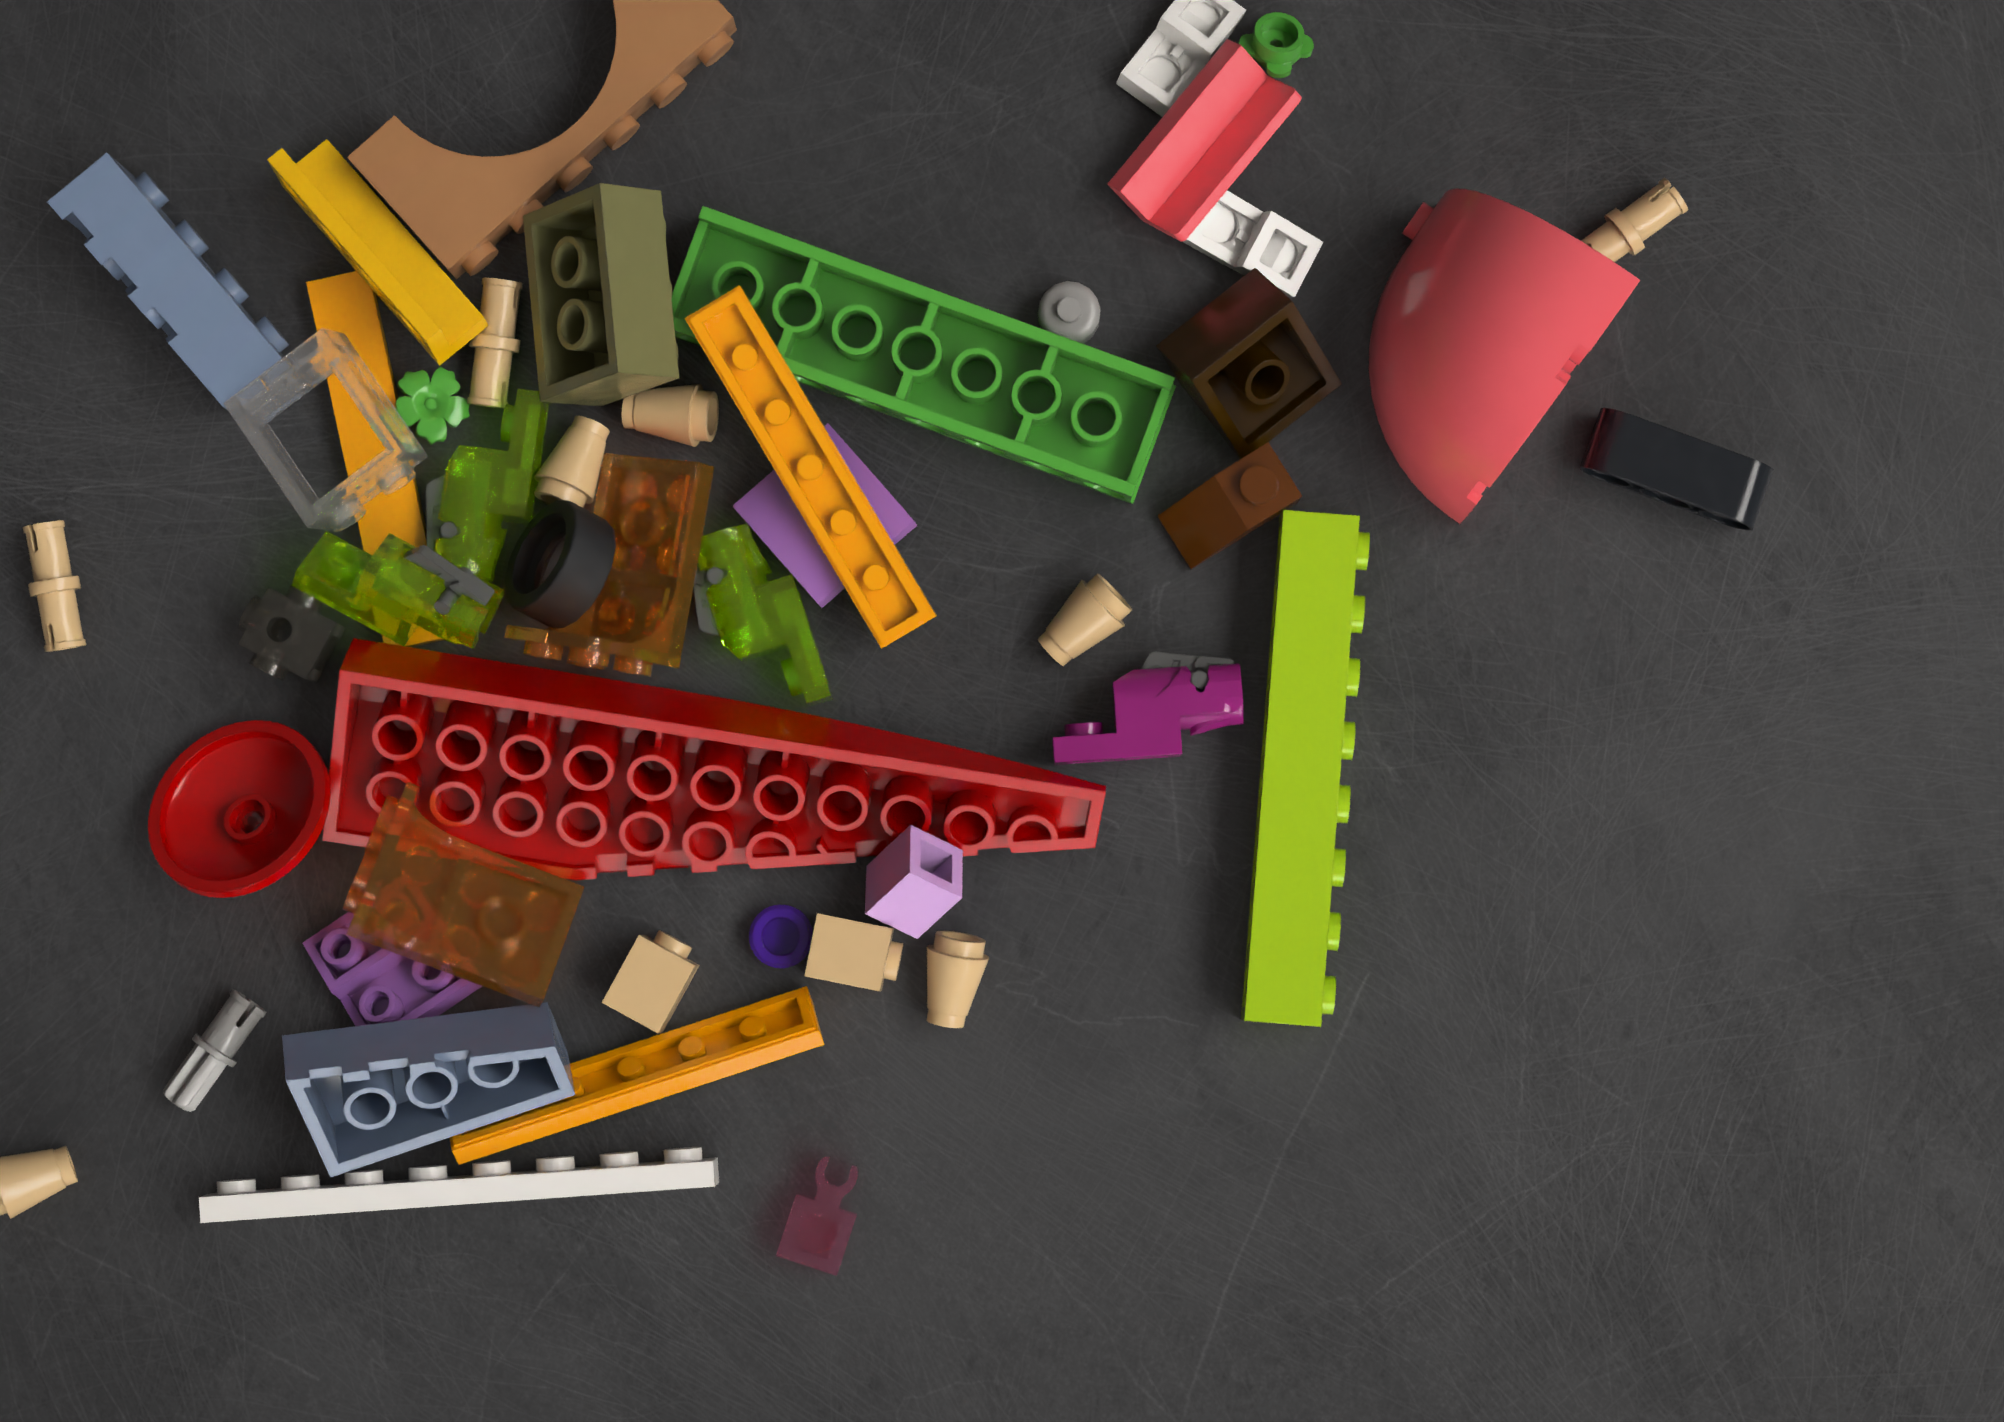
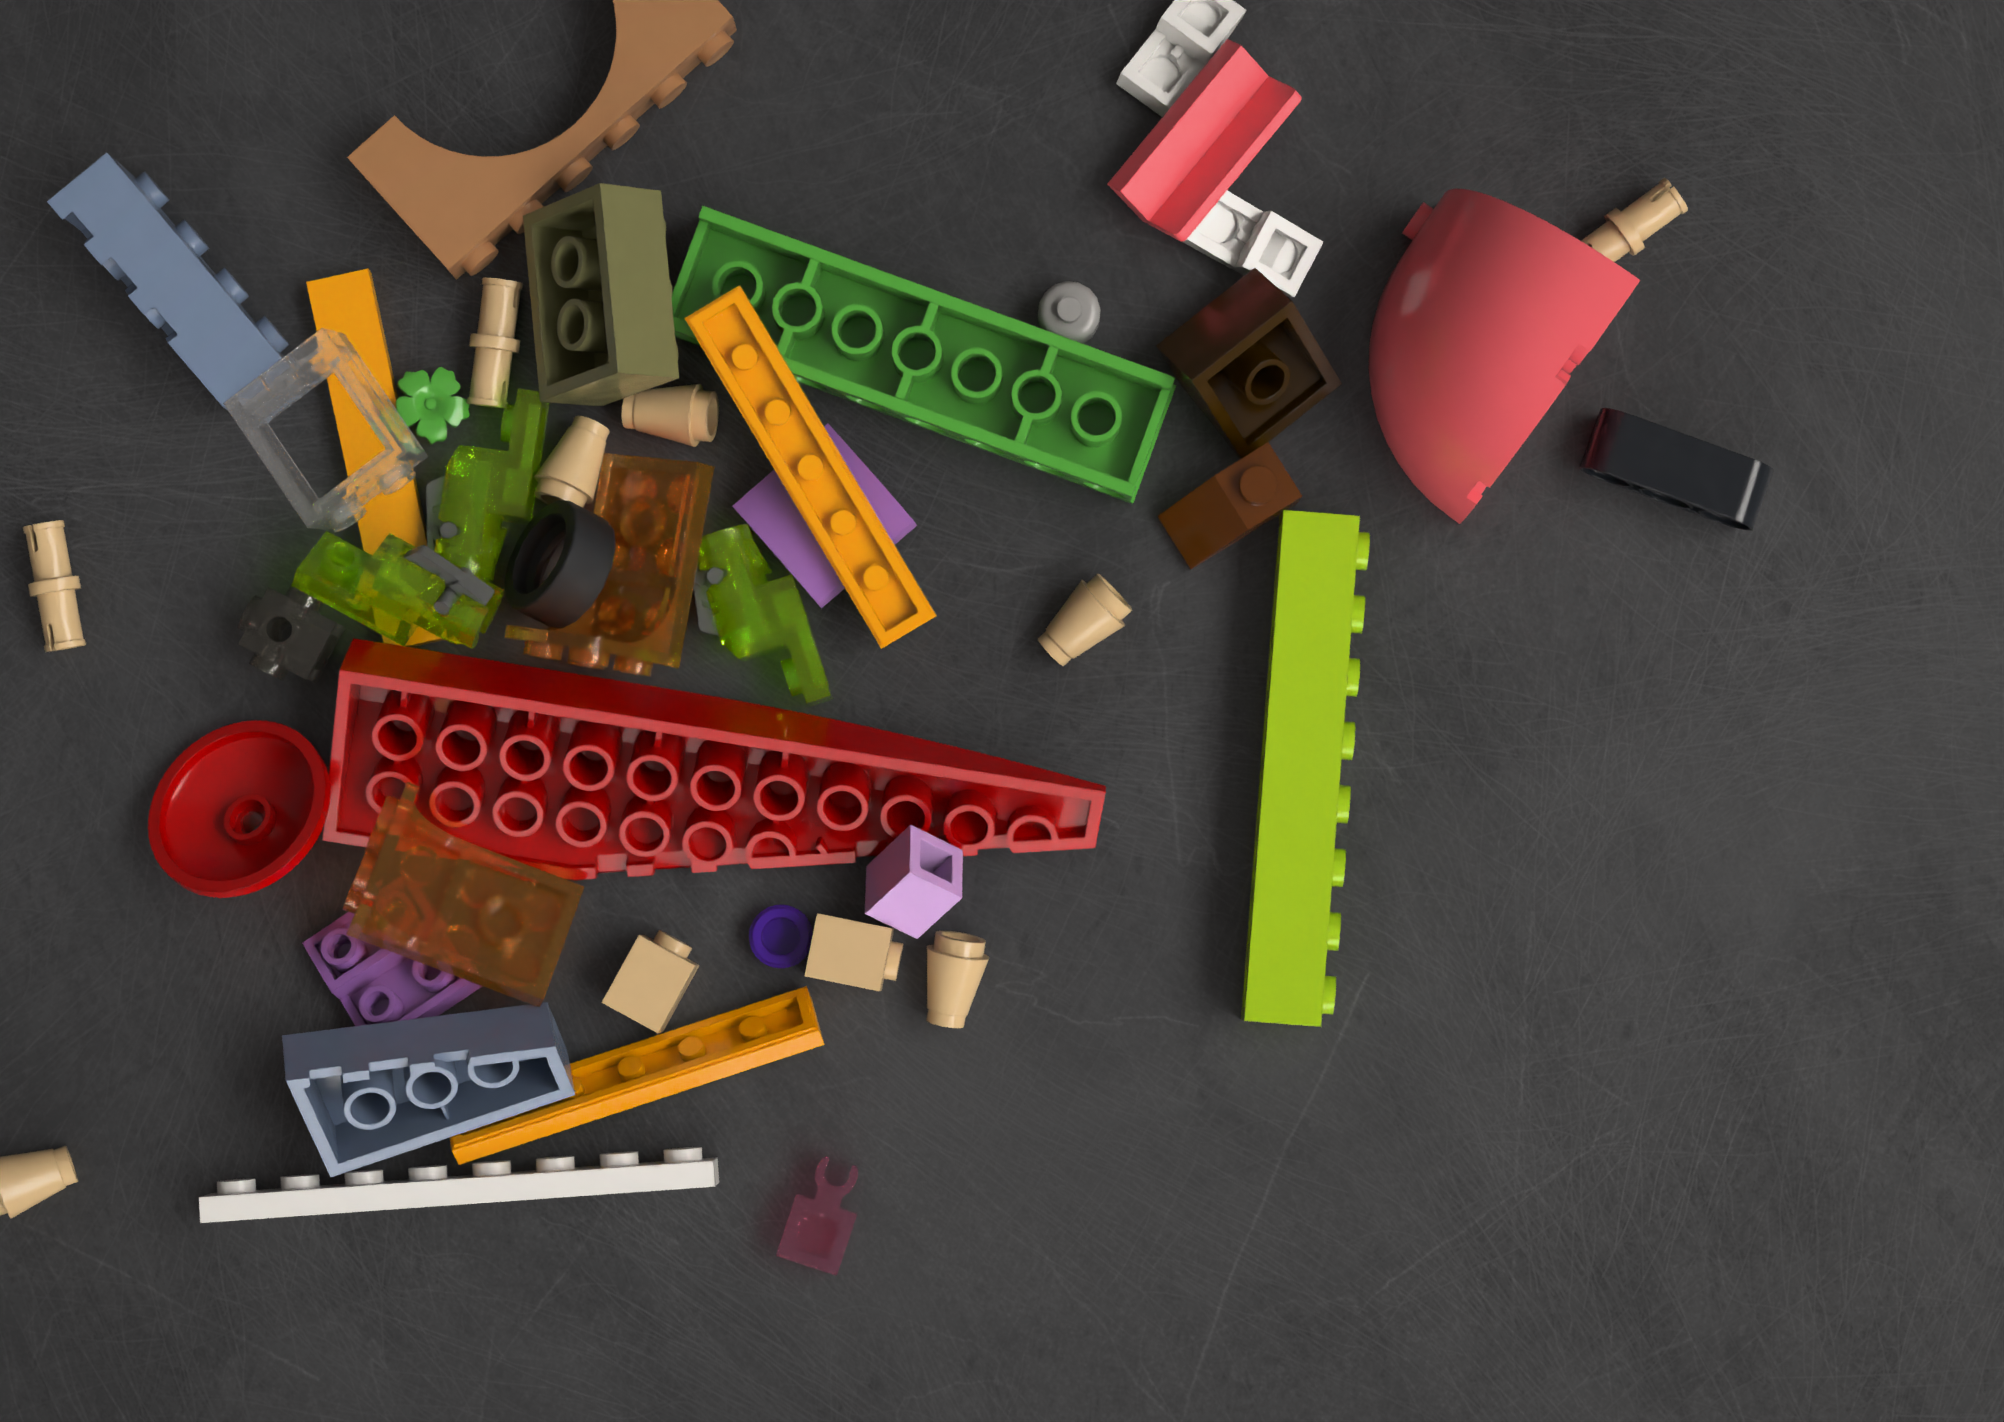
light grey axle [163,989,267,1112] -> none
yellow fence [267,139,488,366] -> none
magenta plate [1052,651,1244,765] -> none
bright green plate [1239,12,1314,78] -> none

